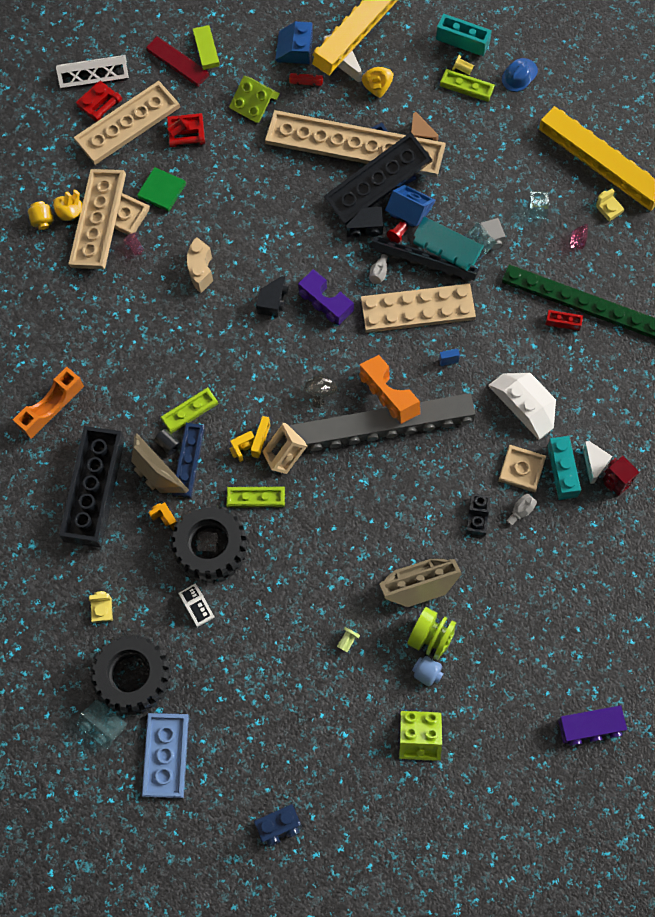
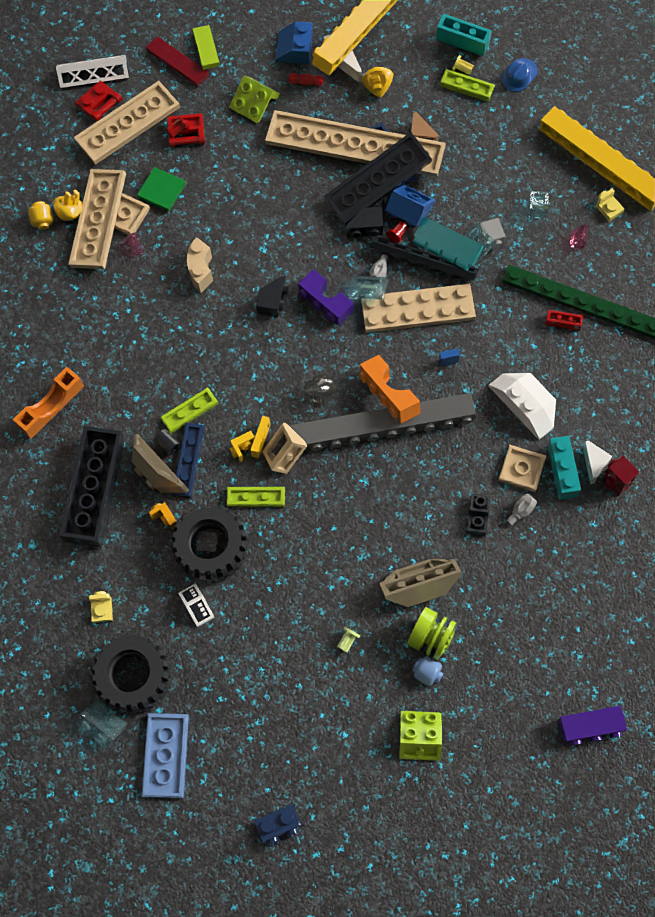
none -> clear light blue bracket [343,276,389,300]

